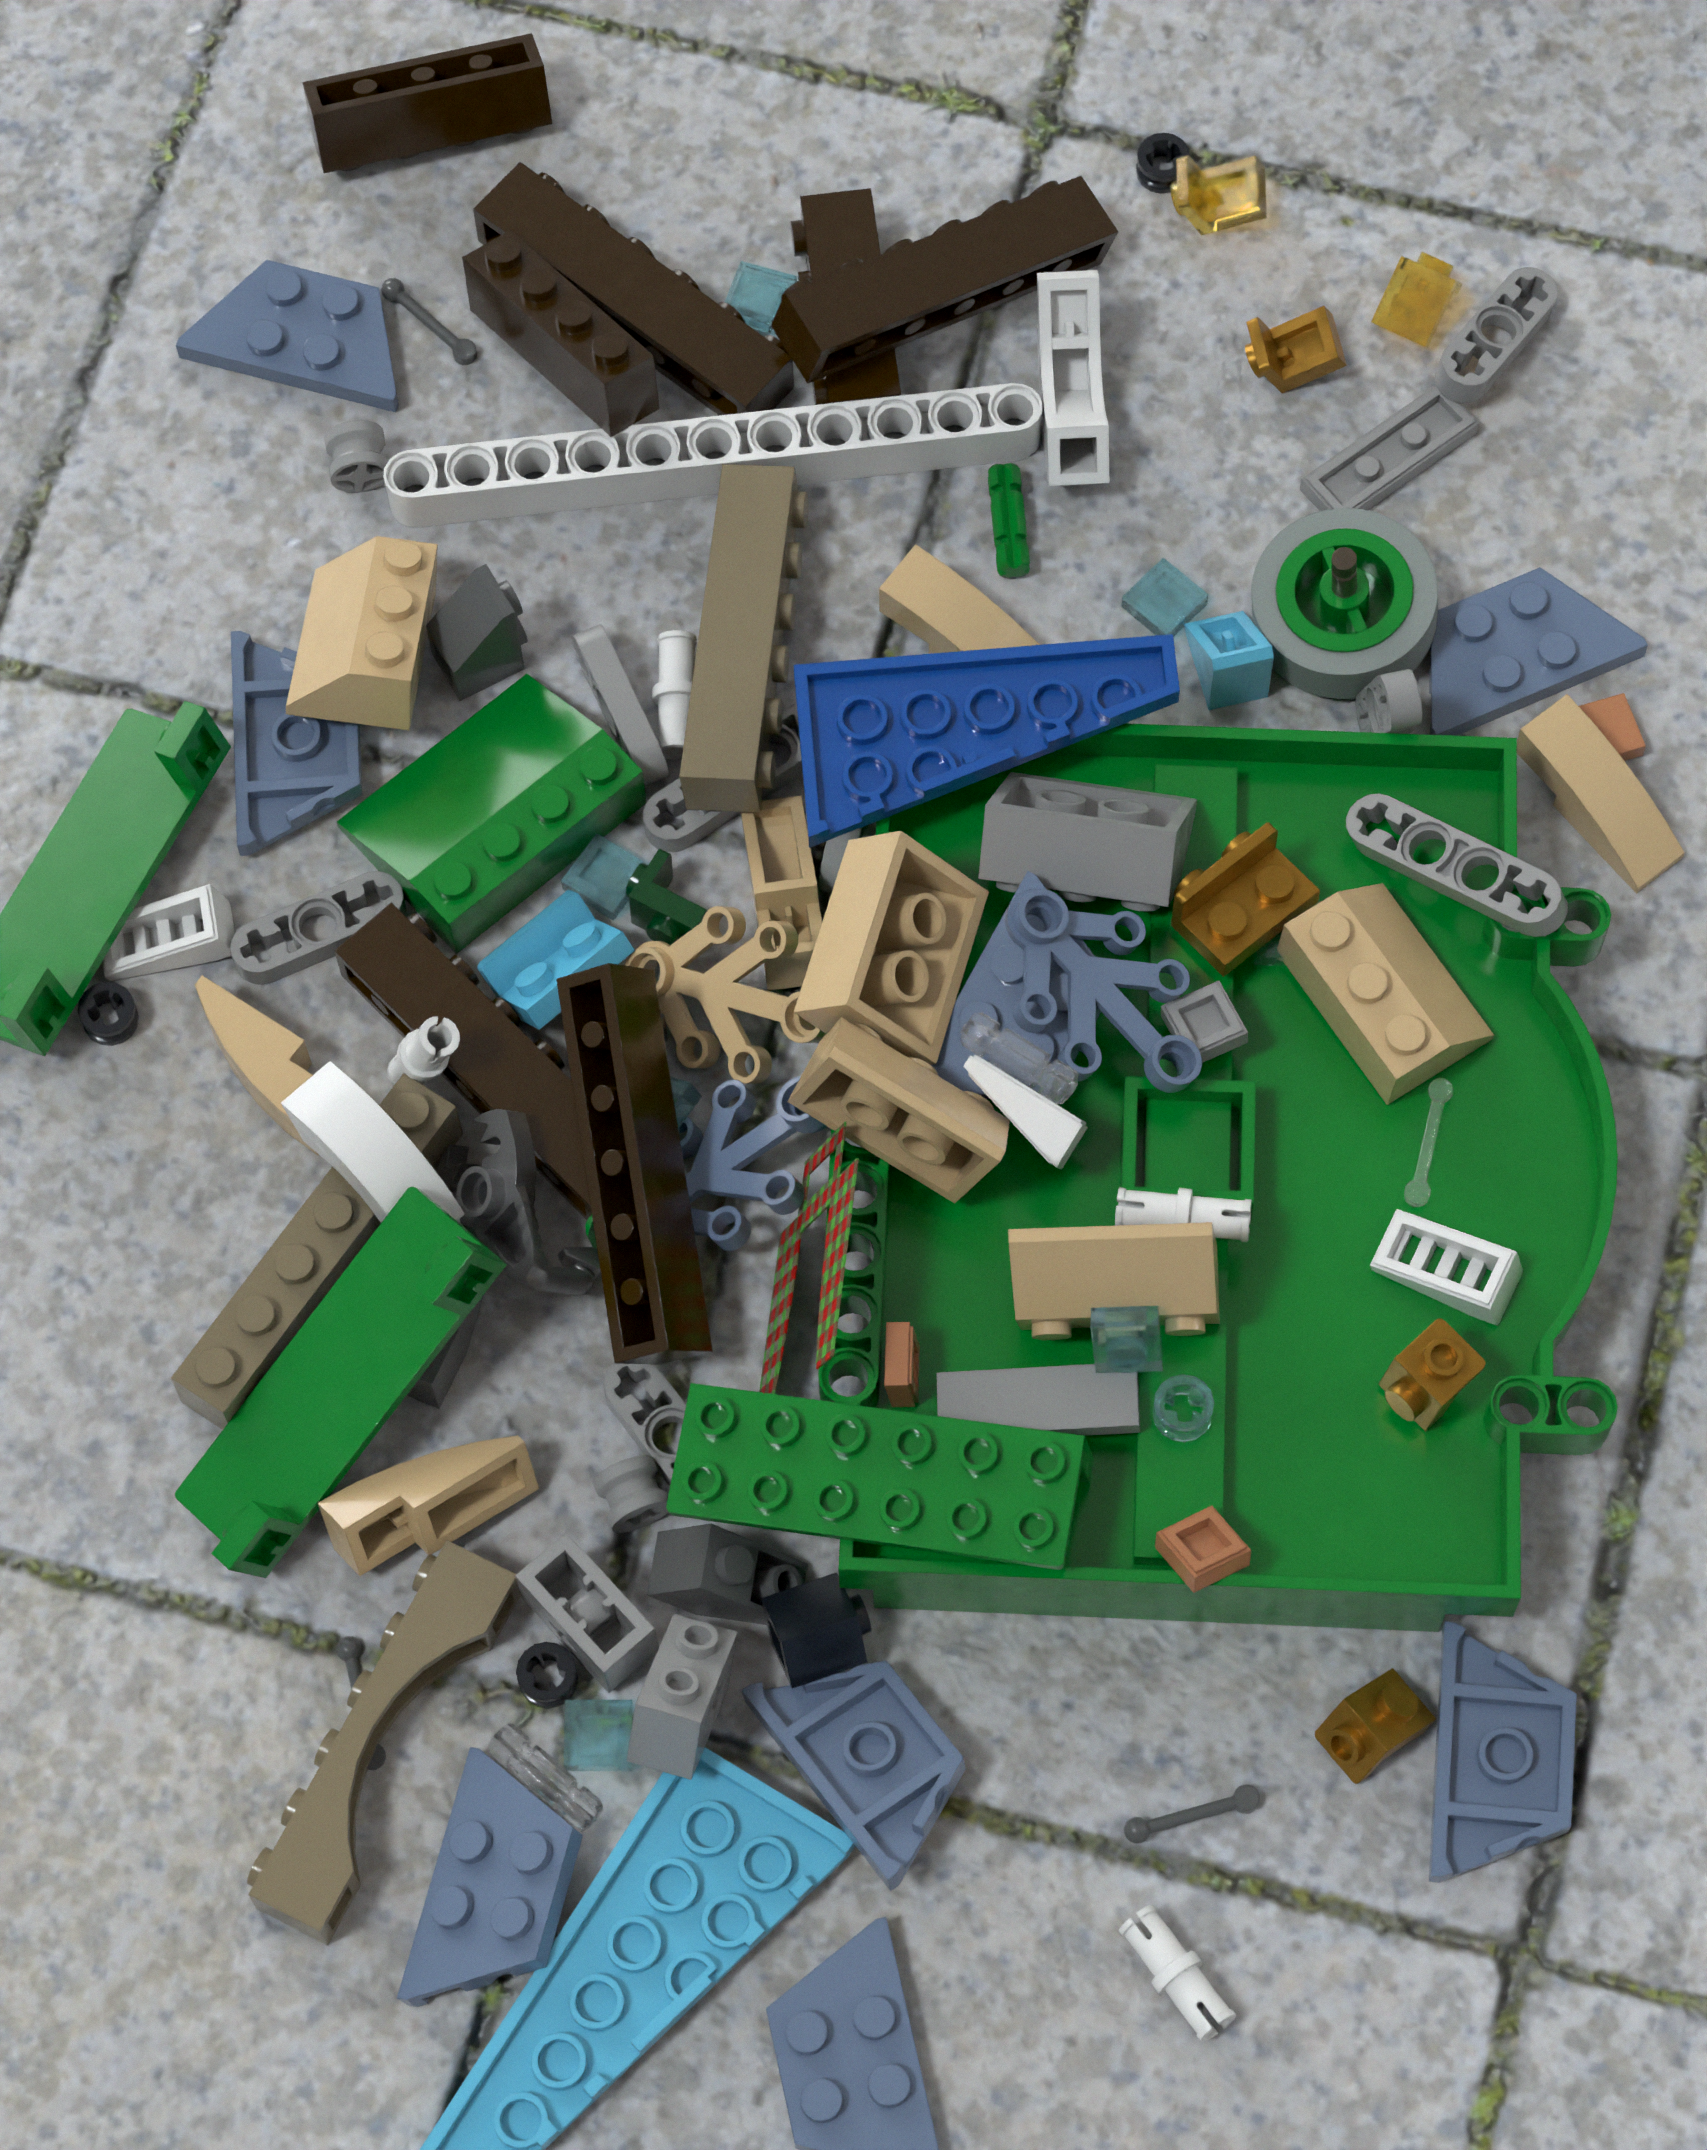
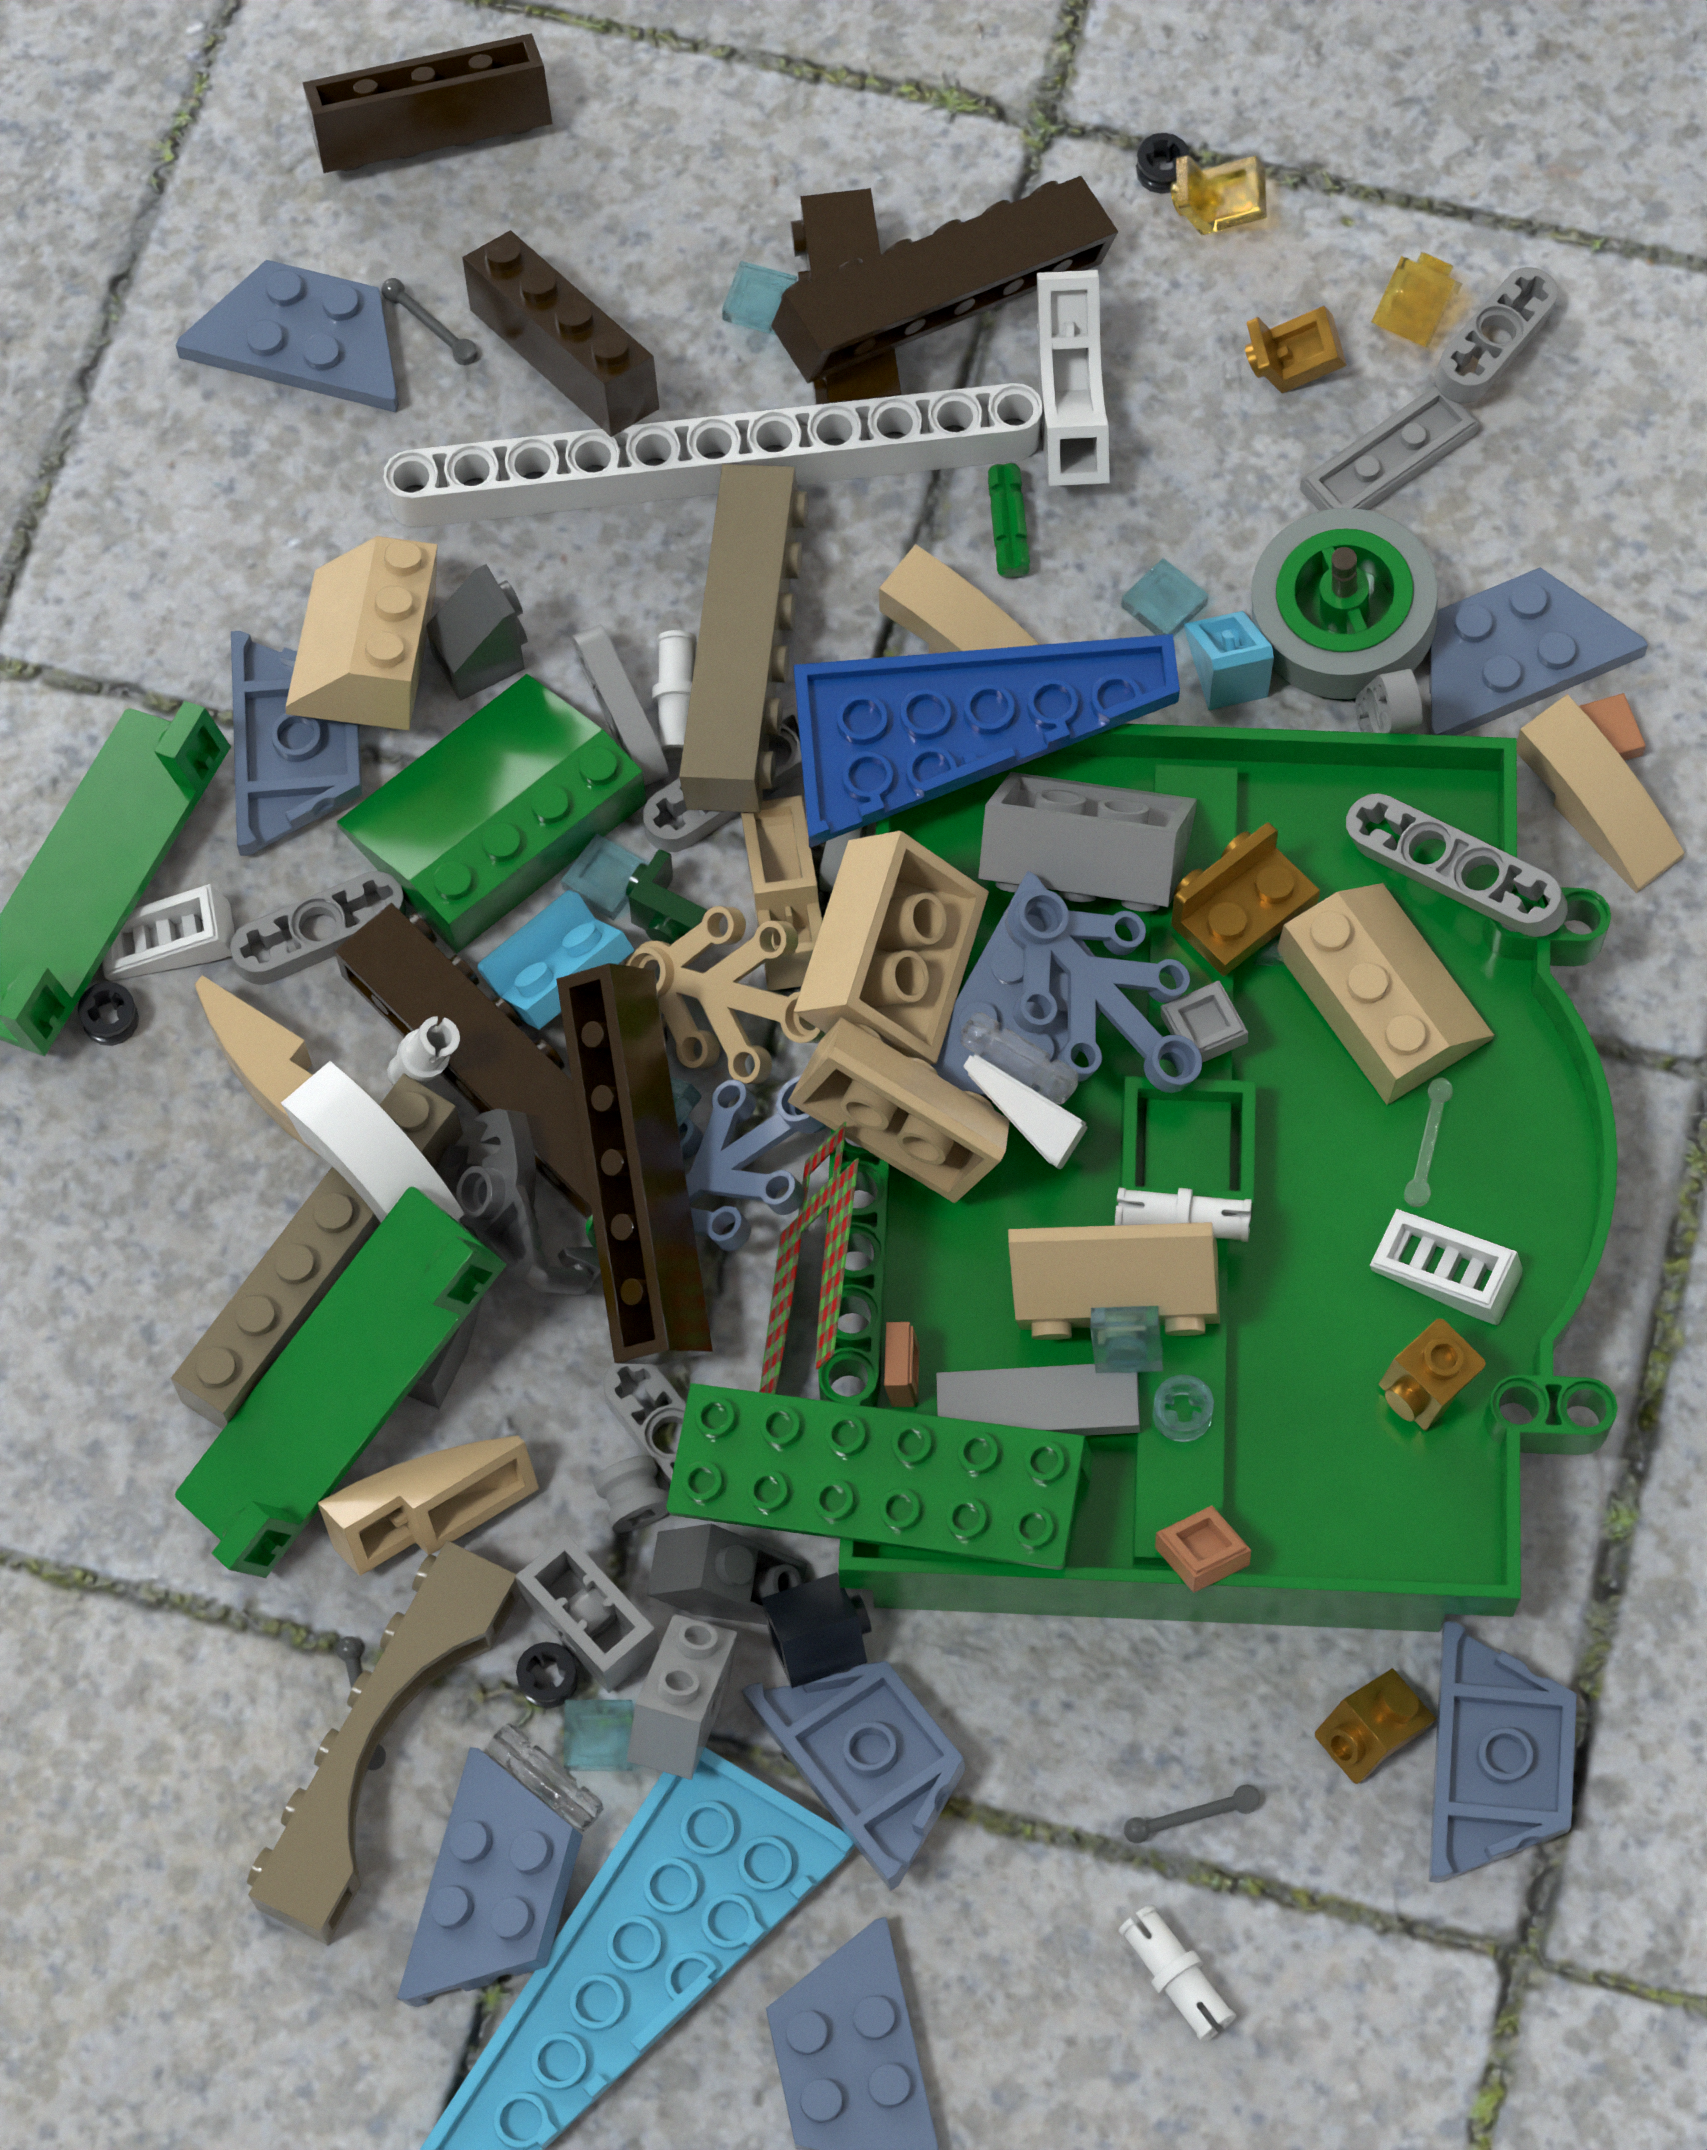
light grey wheel [324,420,388,493] -> none
dark brown brick [473,162,794,415] -> none

